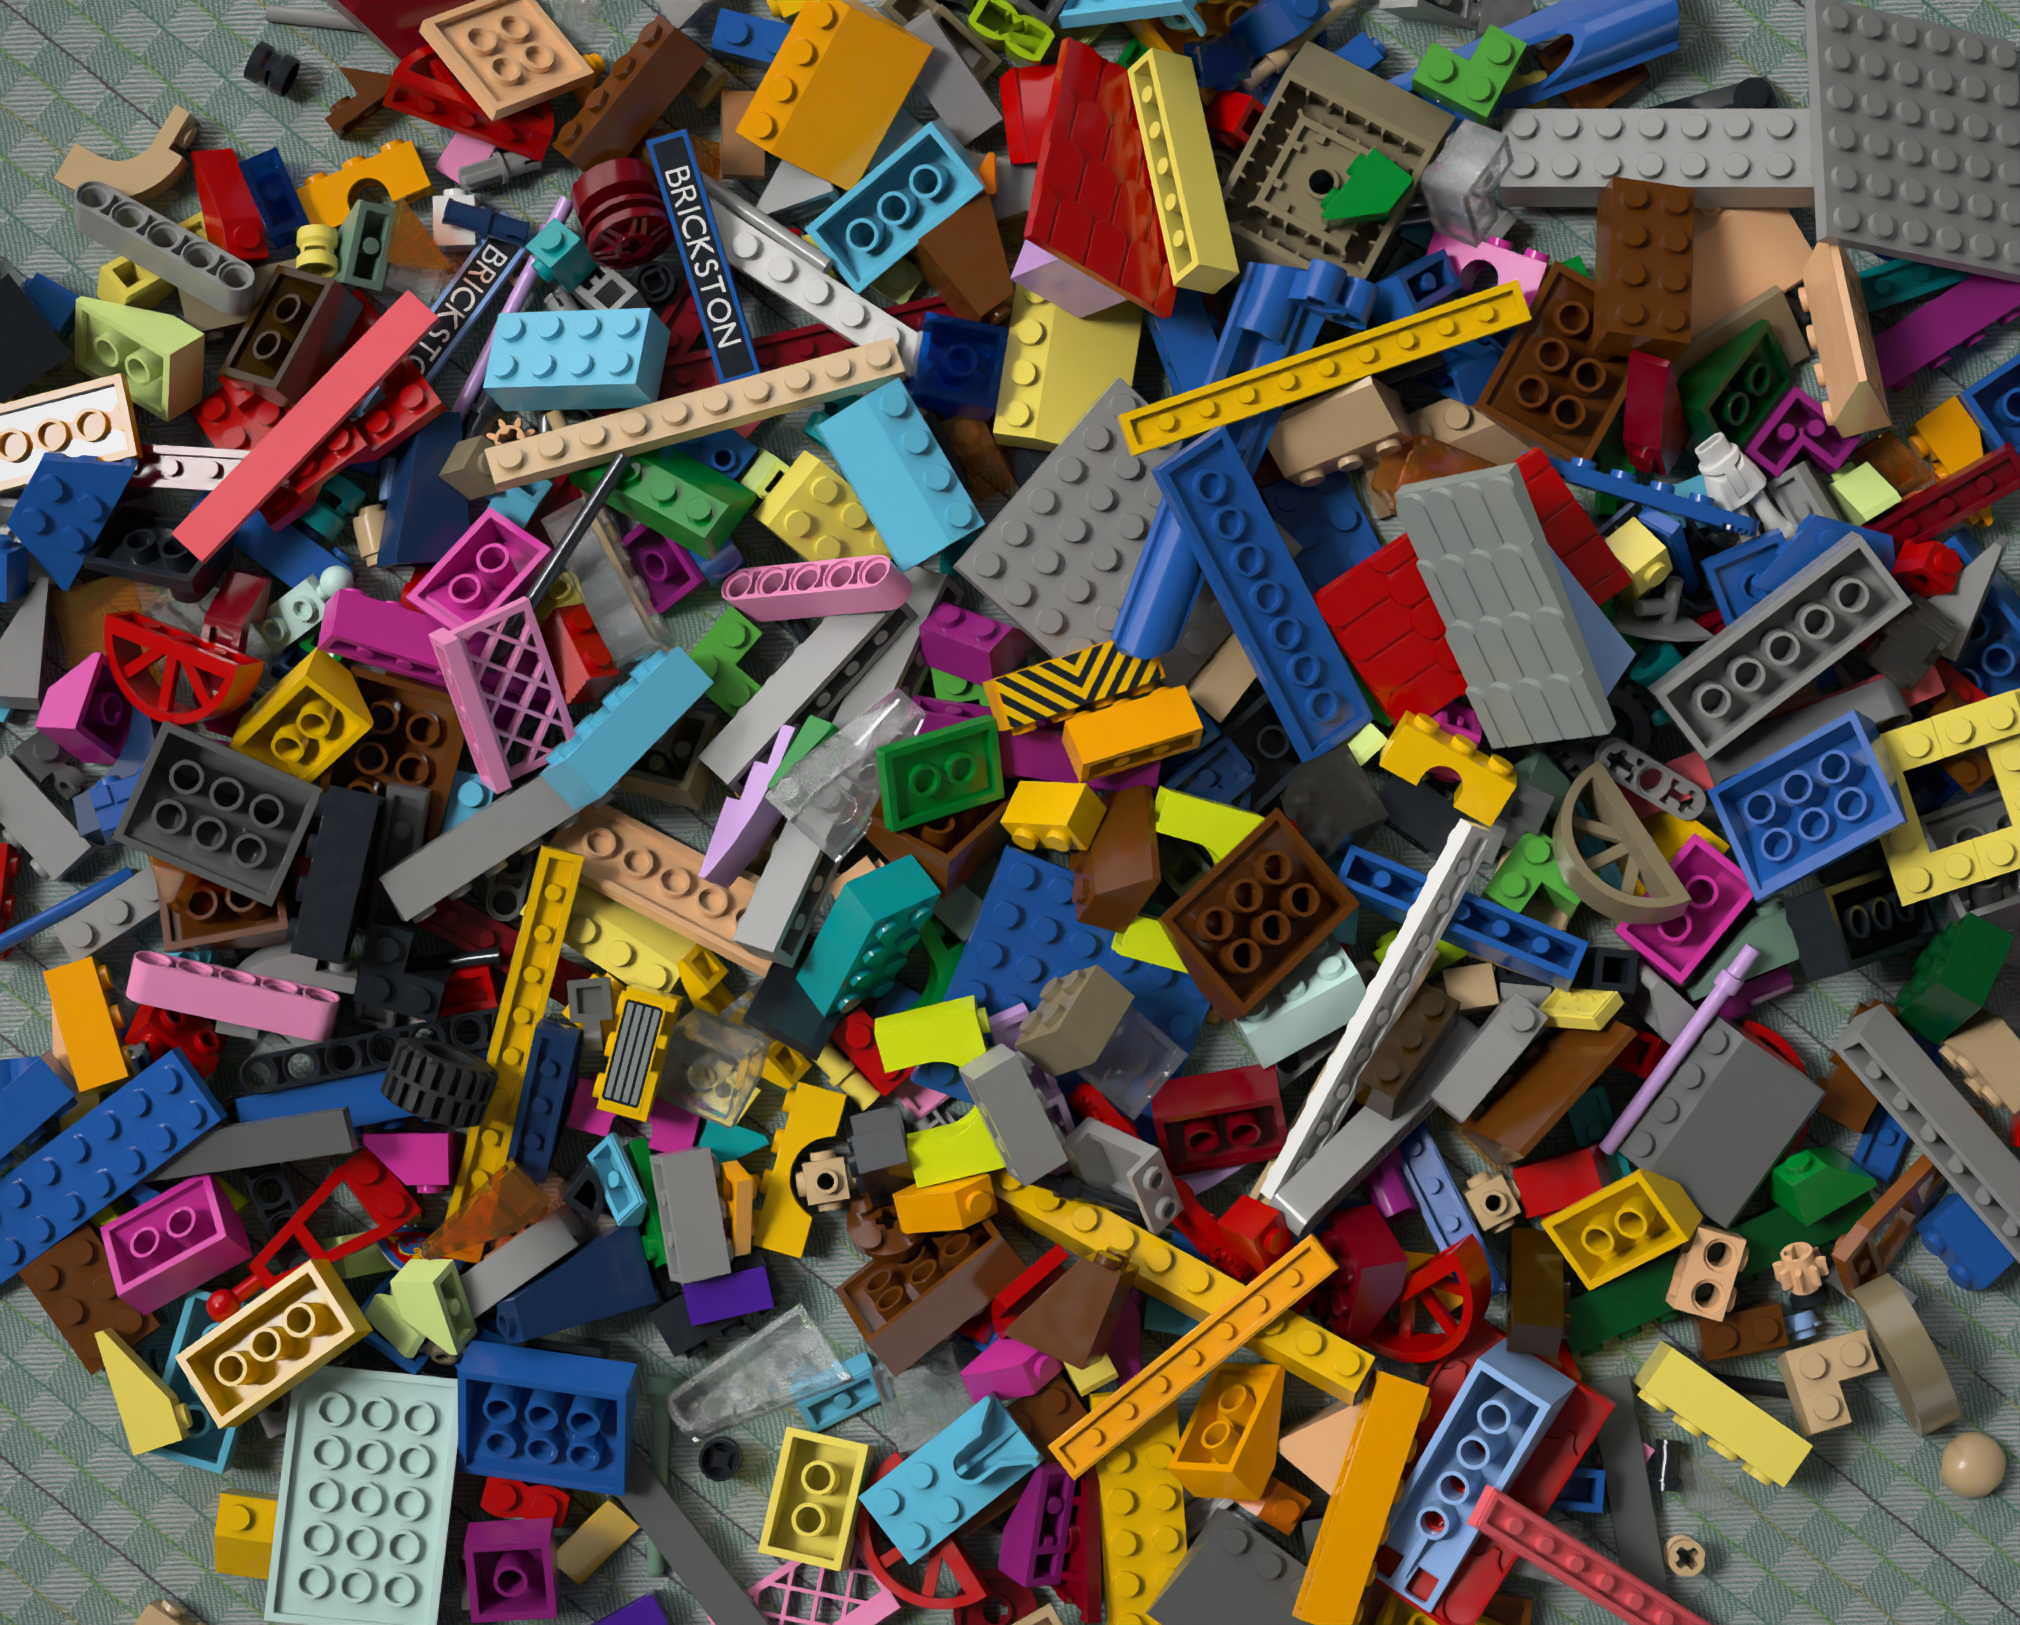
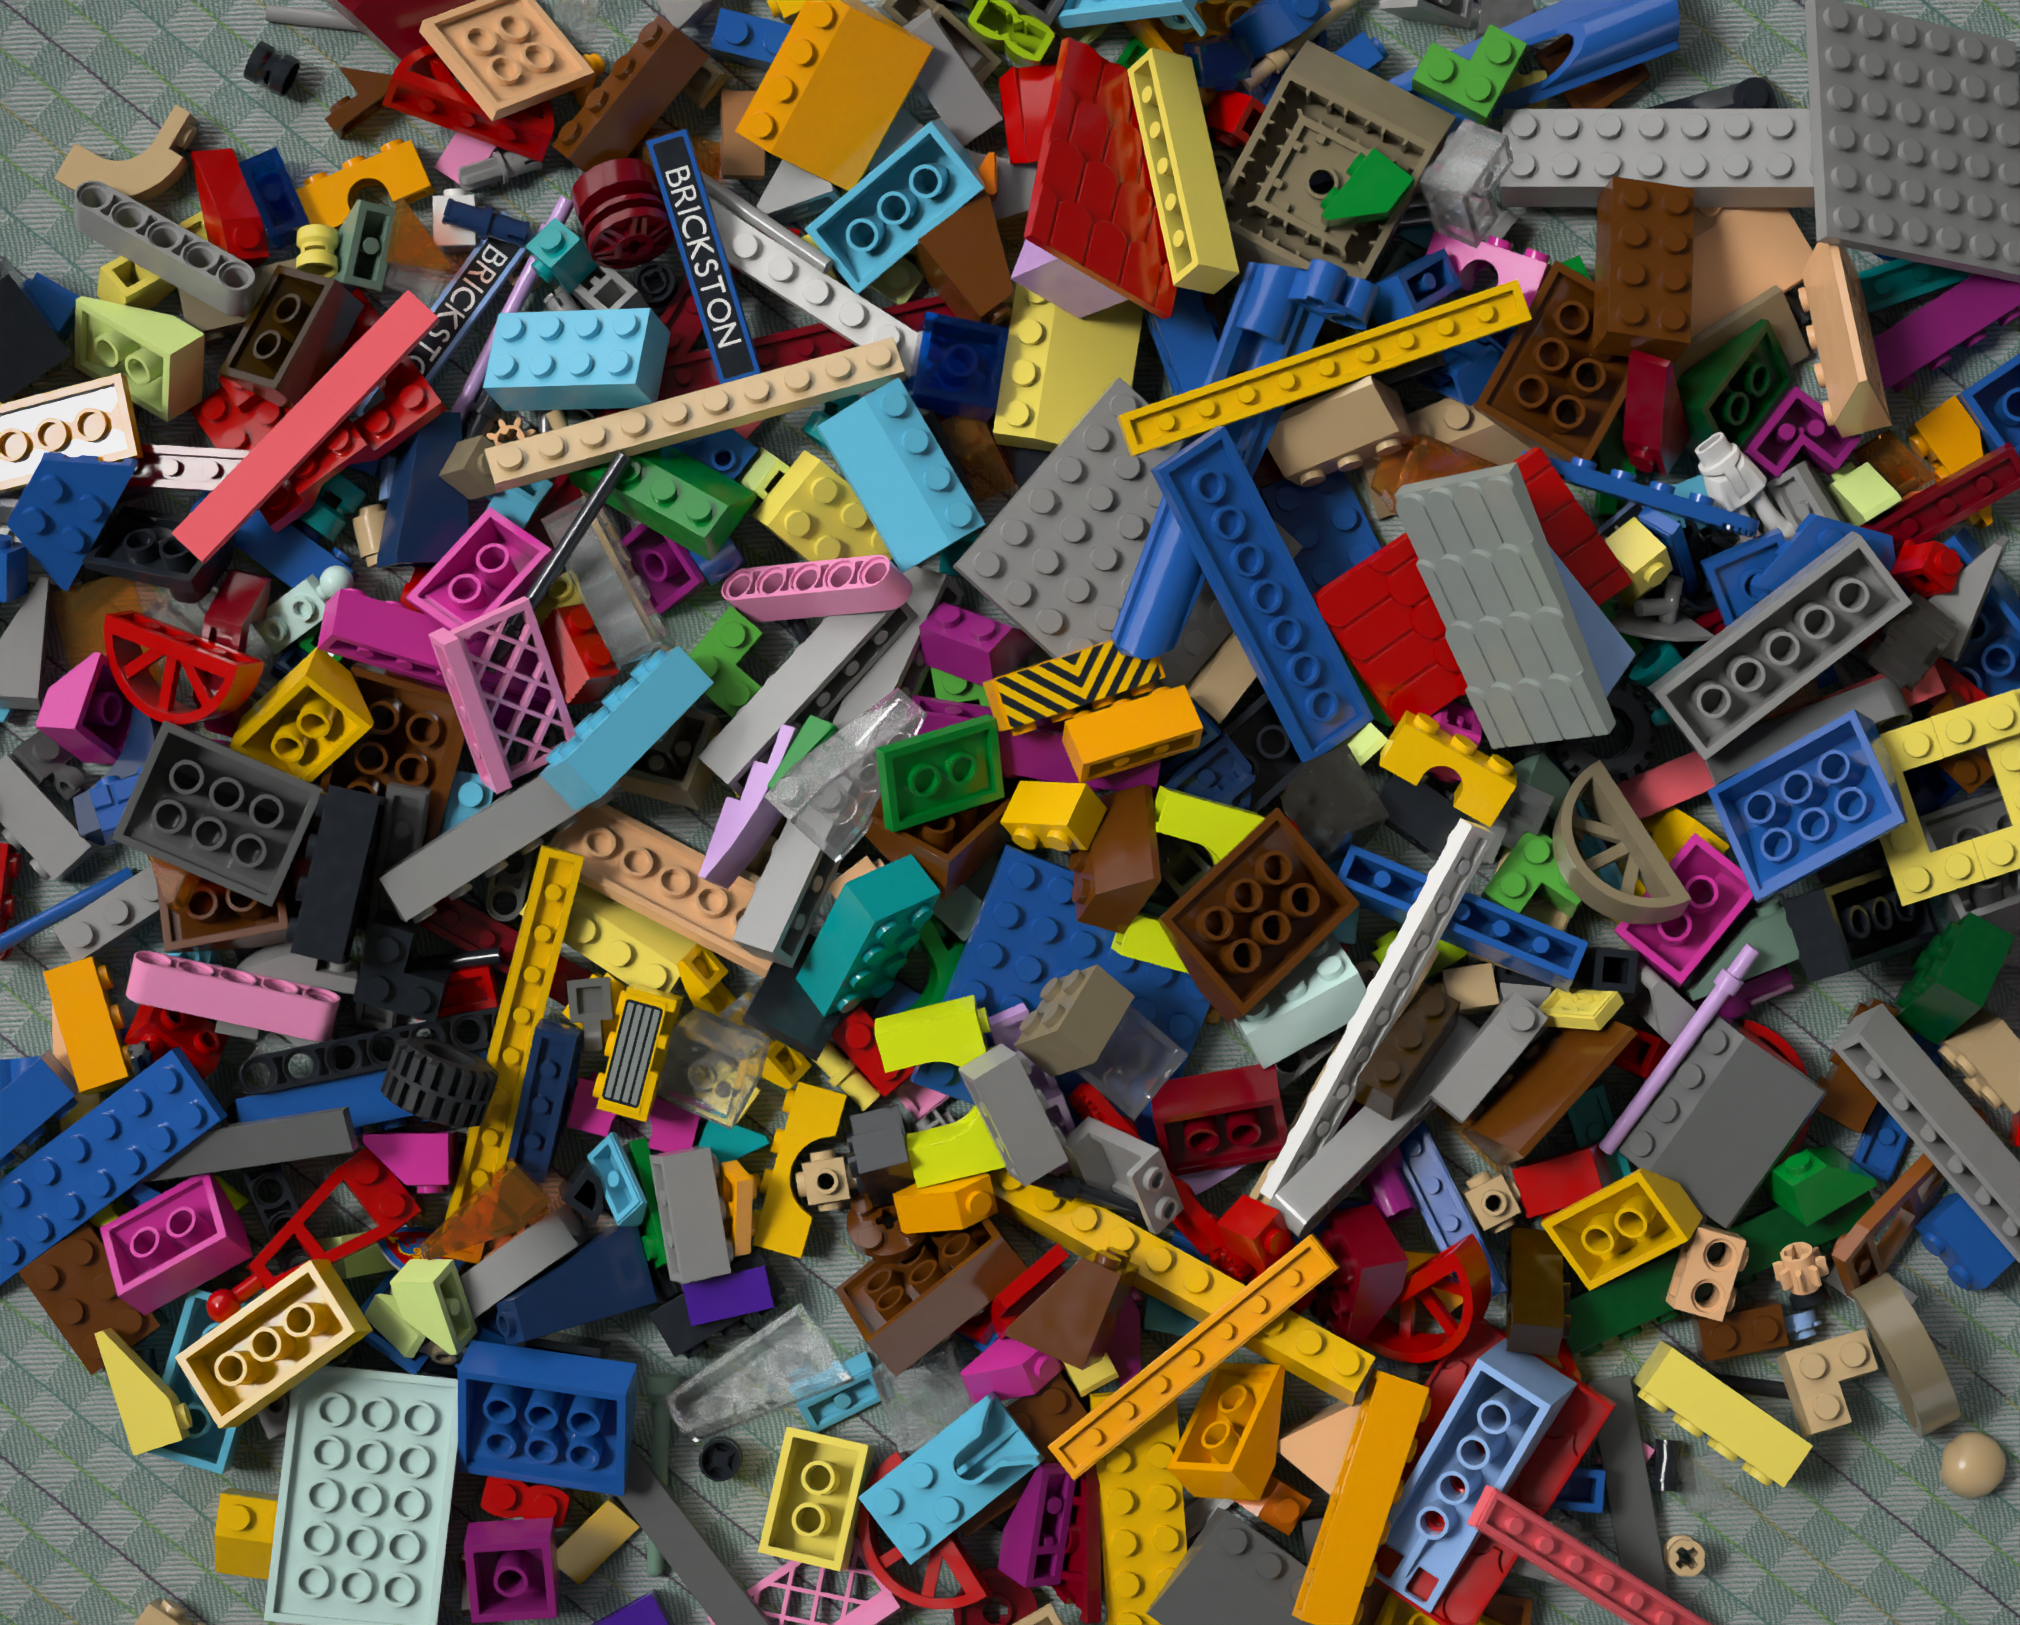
light grey beam [1595,737,1706,820] -> none

